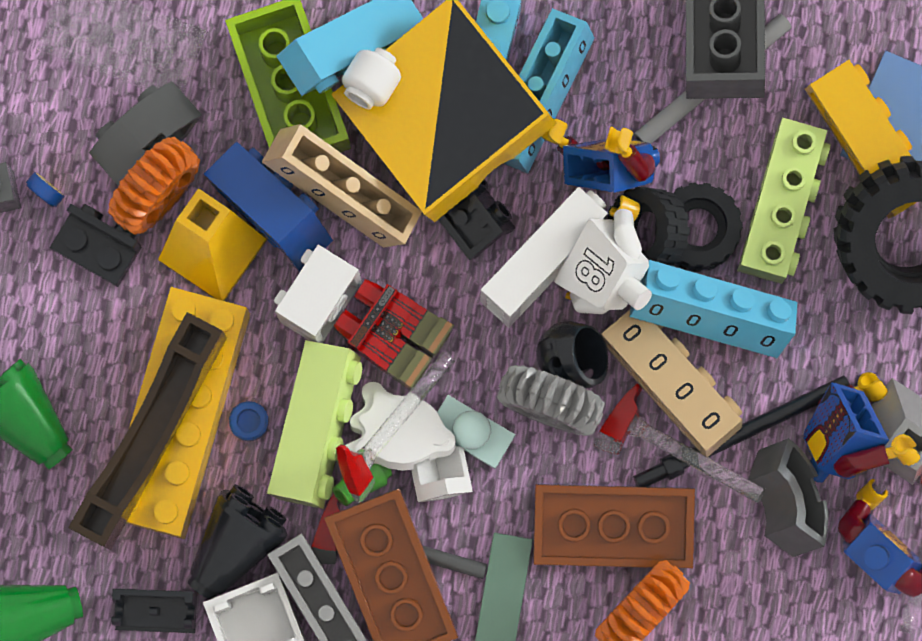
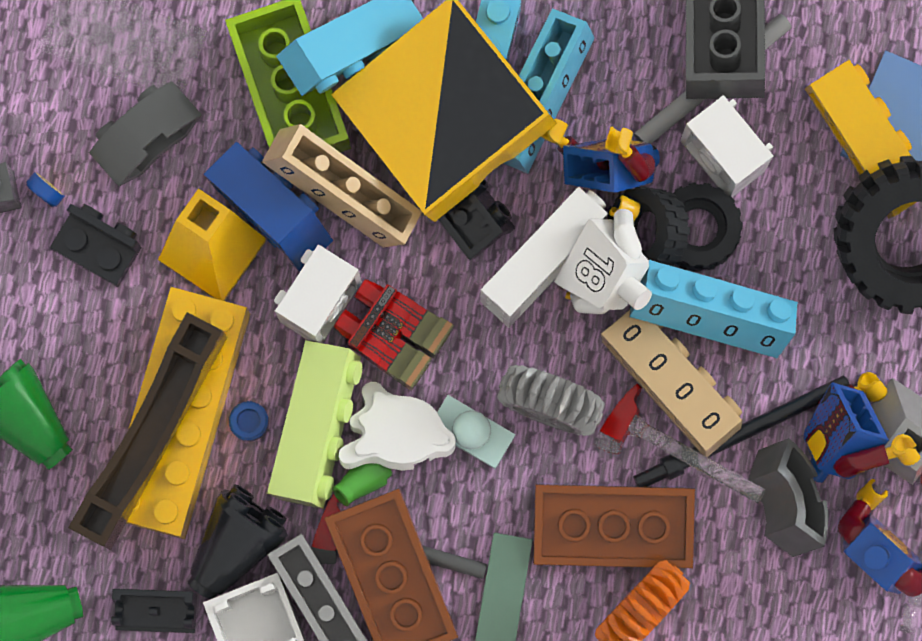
orange gear [108,136,200,235] -> none
clear piece [336,352,455,504] -> none
white head [342,48,401,109] -> none
white panel [411,446,473,502] -> none
black helmet [536,321,608,388] -> none
yellowish green brick [737,117,831,284] -> none
none -> white container [680,95,773,197]

